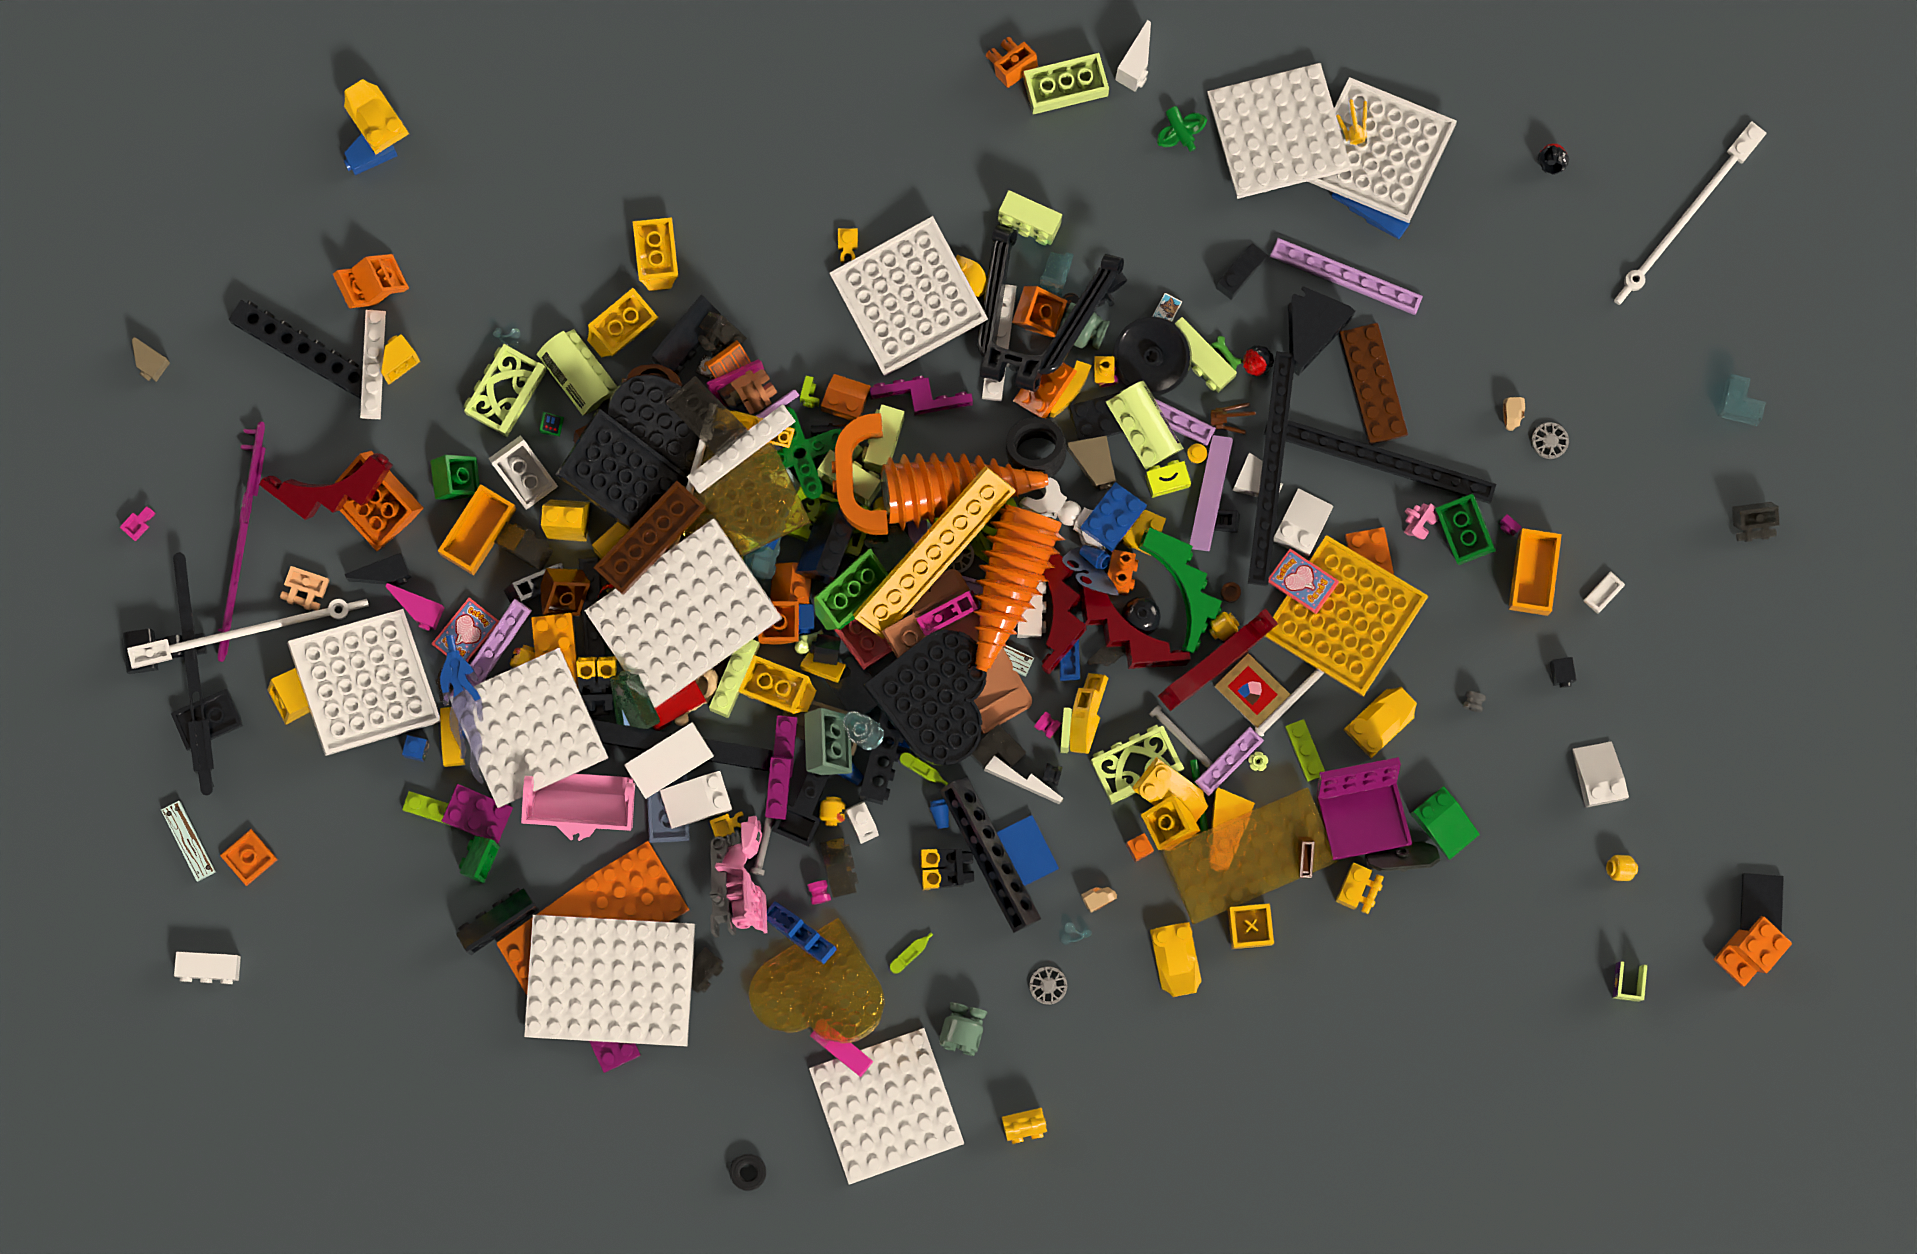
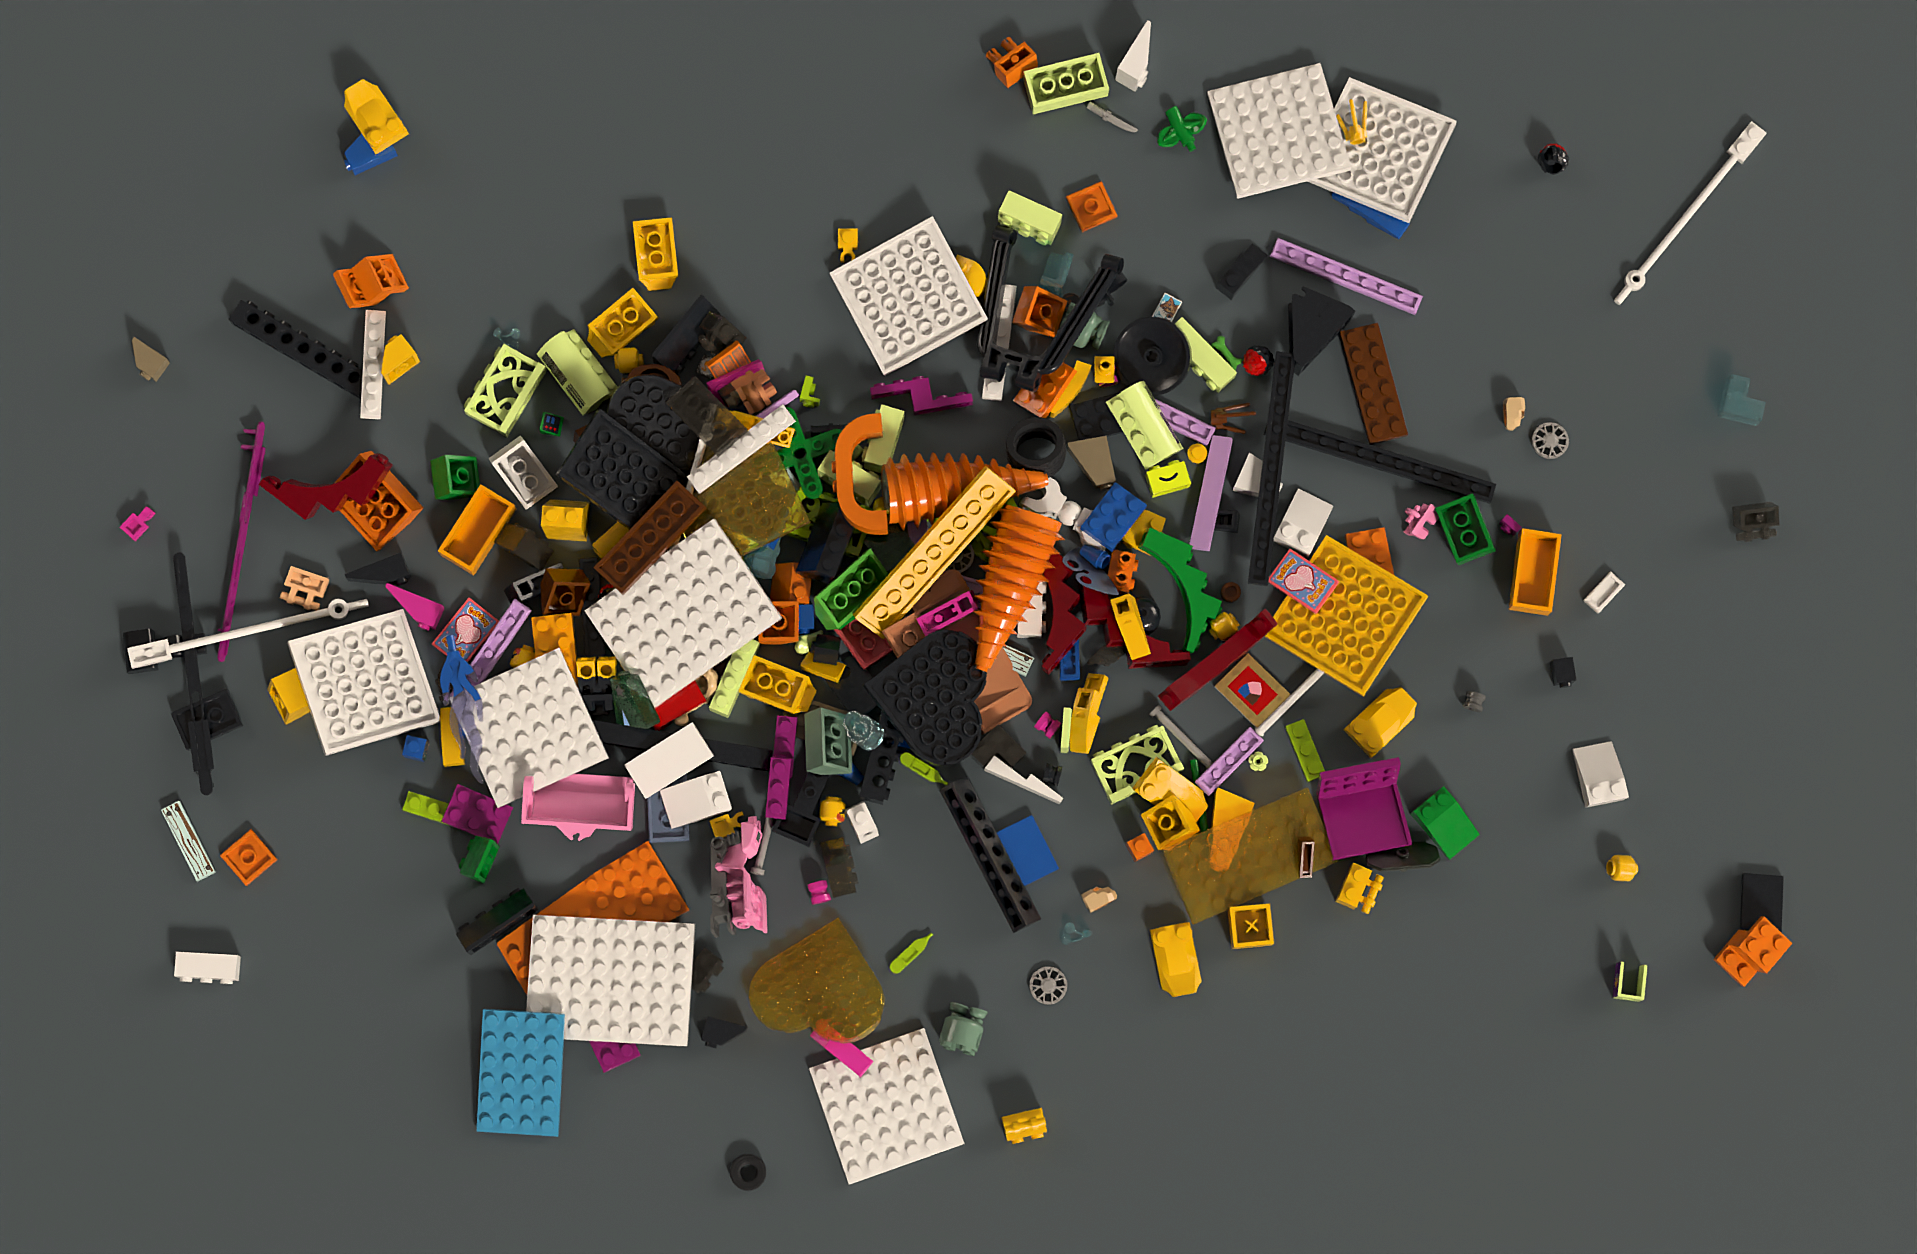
blue slope [767,901,837,964] -> none
orange slope [821,374,871,421] -> none
black hips [920,849,974,890] -> none
blue cone [929,799,949,829] -> none
none -> dark azure plate [477,1009,565,1137]
none -> yellow head [614,347,644,374]
none -> black slope [701,1016,748,1049]
none -> orange tile [1066,181,1118,232]
none -> light grey piece [1087,101,1138,132]
none -> yellow slope [1111,594,1151,660]

